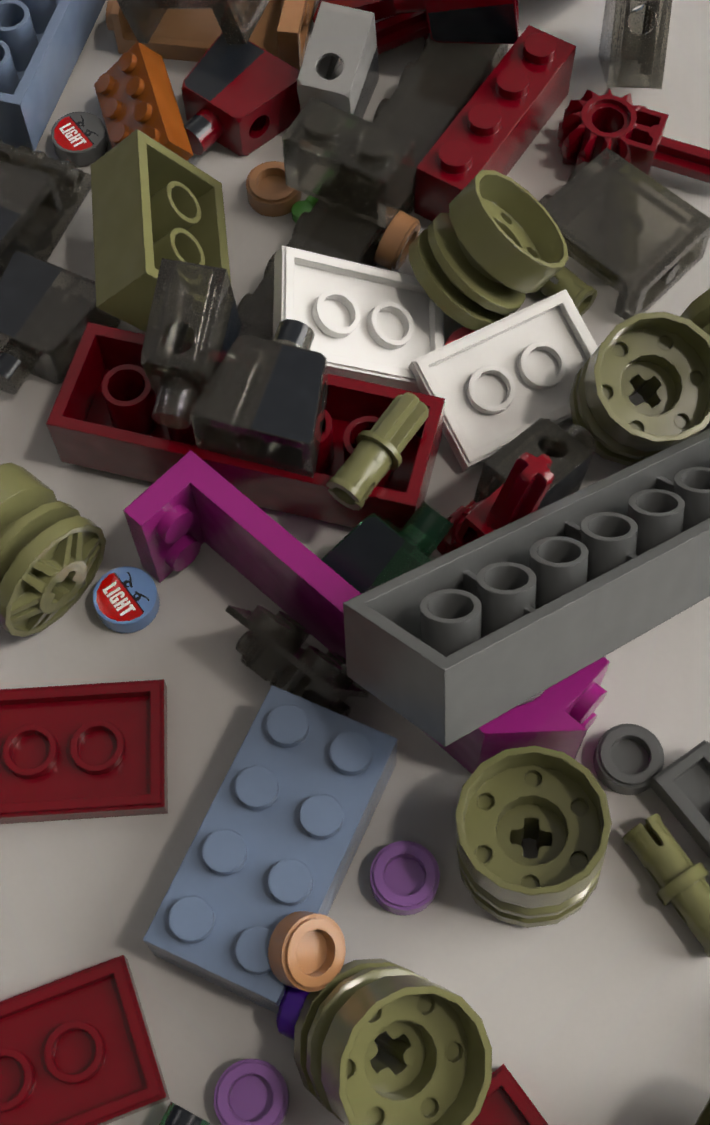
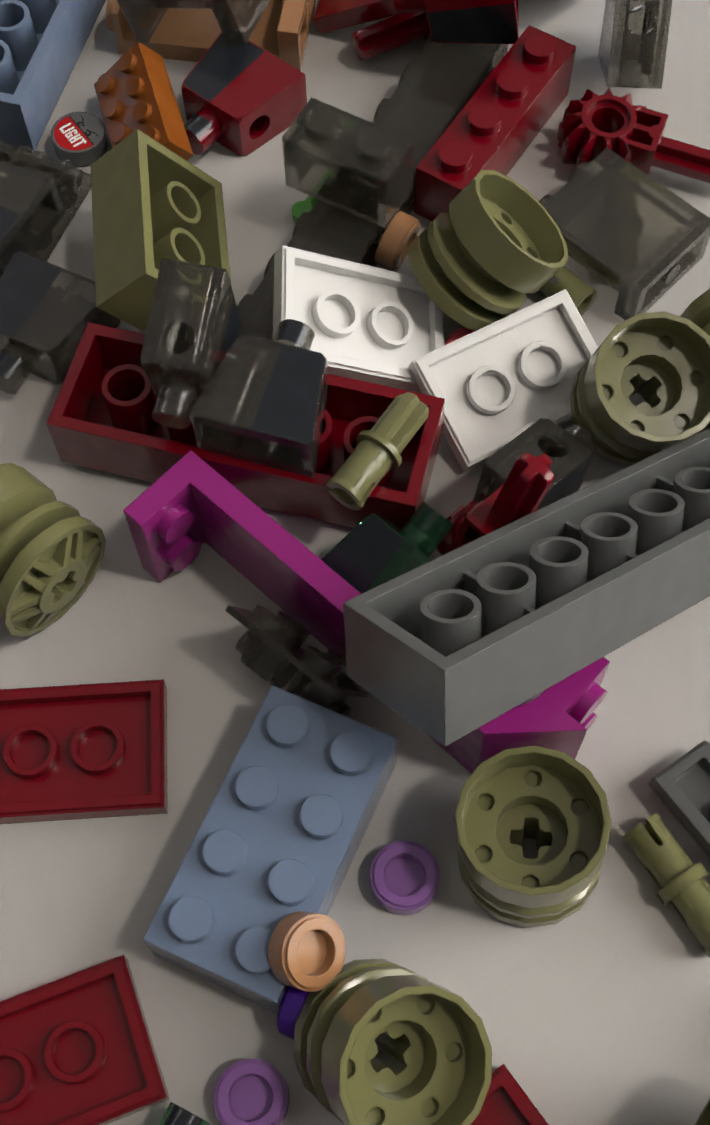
tile [93,566,160,633] -> none
medium nougat tile [246,161,302,217] -> none
light grey torso [297,1,379,150] -> none
dark grey tile [593,724,664,795] -> none

